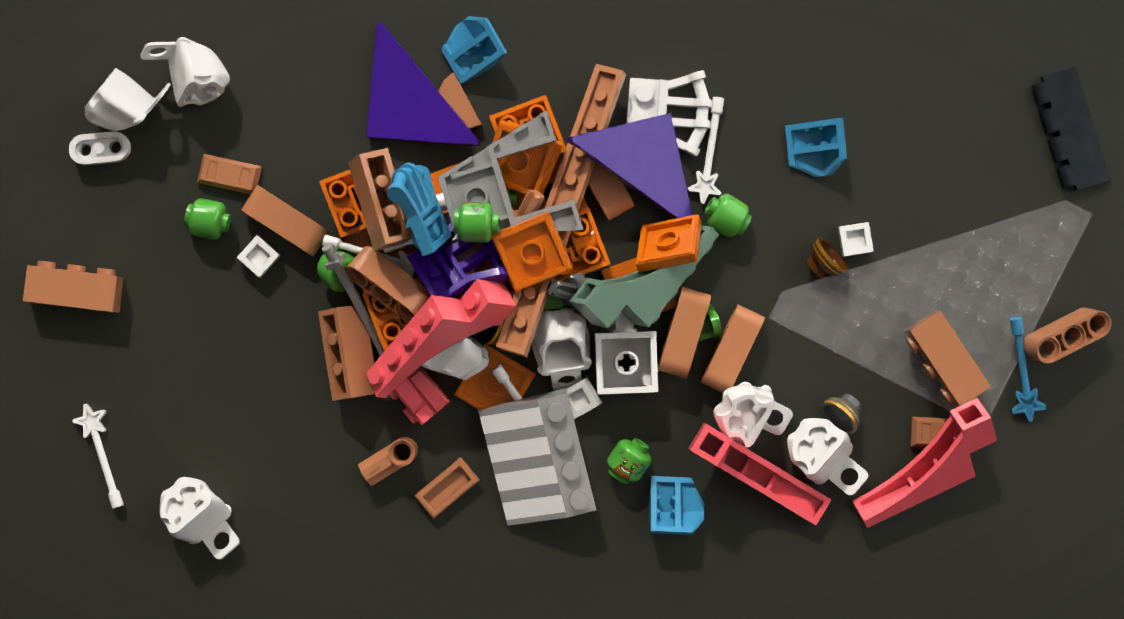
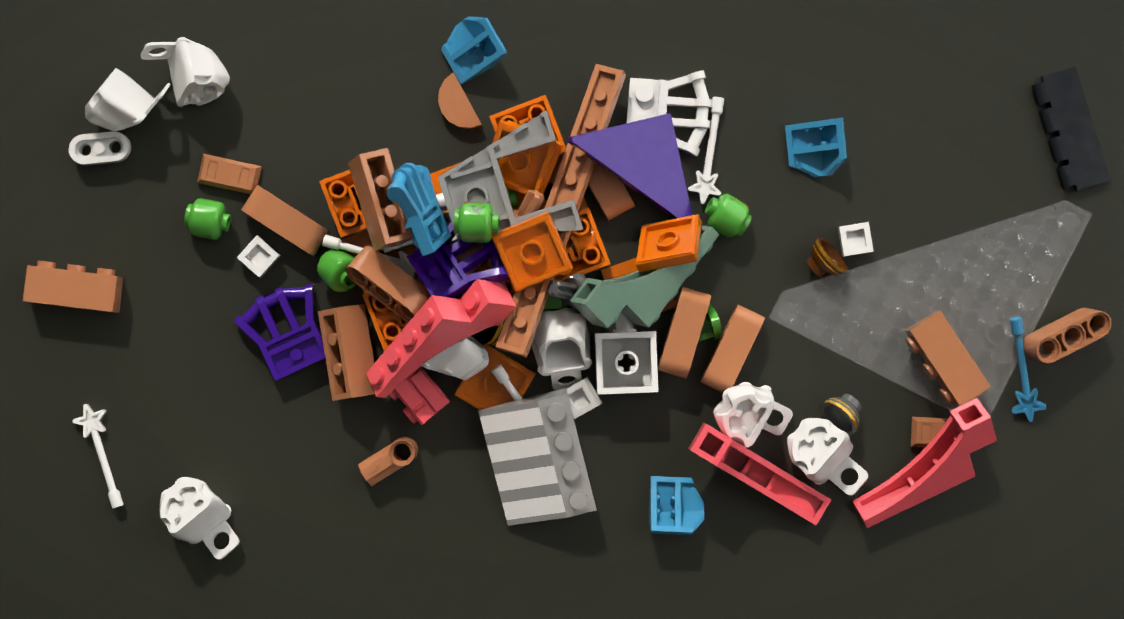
light grey sword [322,243,384,356] -> none
dark purple tile [366,22,481,146] -> none
nougat tile [414,457,480,519] -> none
bright green head [607,438,652,484] -> none
none -> dark purple plate [234,284,325,381]

